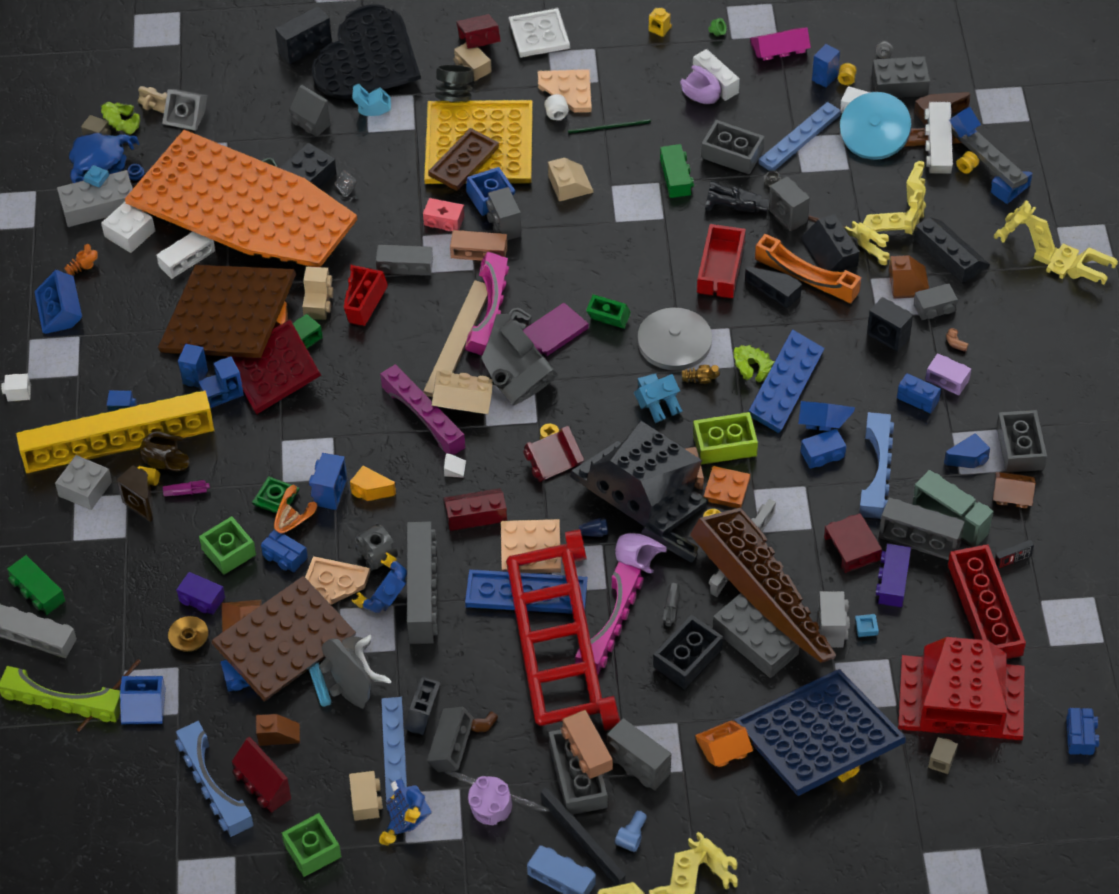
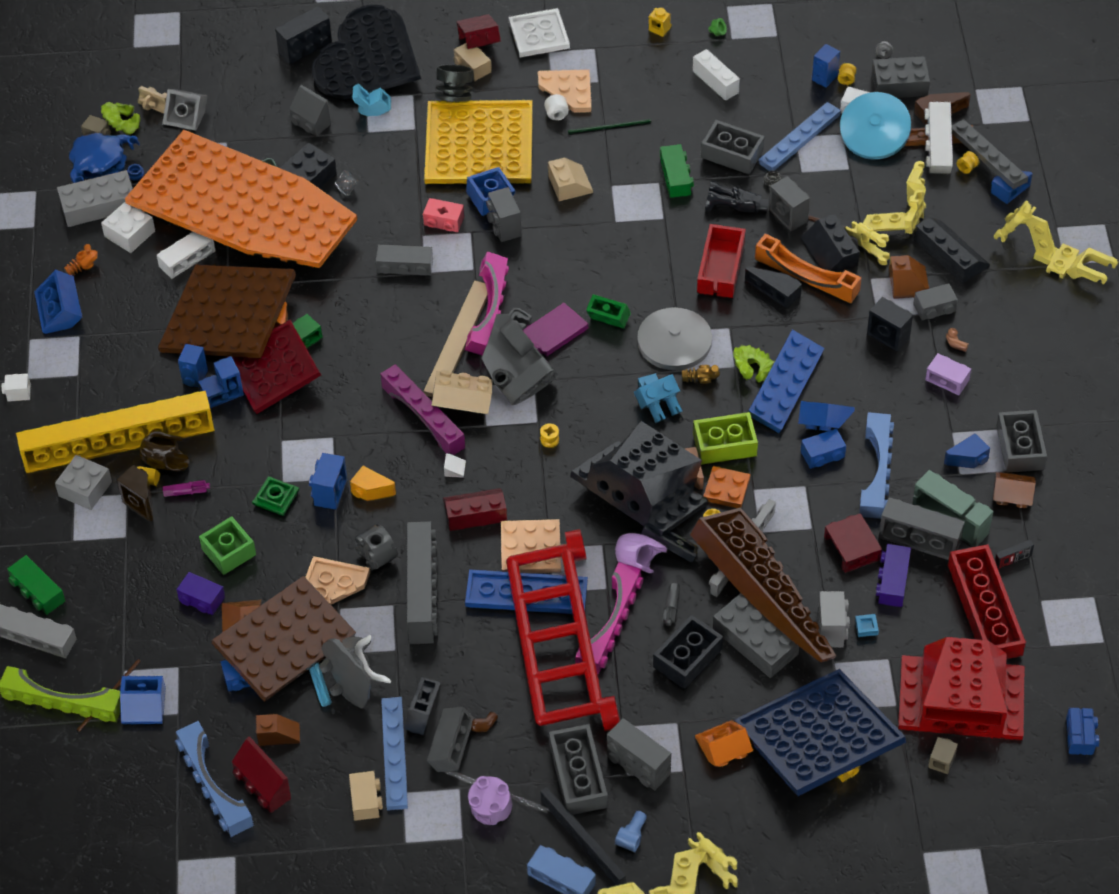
dark azure plate [84,165,109,188] -> none
blue brick [107,390,137,412] -> none
pearl gold dish [168,616,208,652] -> none
blue brick [261,529,308,573] -> none
orange animal [274,485,317,534] -> none
bright green brick [282,813,341,877] -> none
tan brick [302,267,334,320] -> none
red wedge [344,265,388,326] -> none
blue torso [352,553,407,613] -> none
blue torso [379,779,432,846] -> none
reddish brown plate [428,128,499,191] -> none
nougat brick [450,230,507,261] -> none
panel [523,426,584,482] -> none
nougat brick [561,710,613,779] -> none
dark blue cone [579,518,608,537] -> none
lavender hair [681,65,721,104] -> none
dark pink slope [750,27,811,60] -> none
blue brick [897,373,941,414] -> none
blue brick [949,107,981,138] -> none

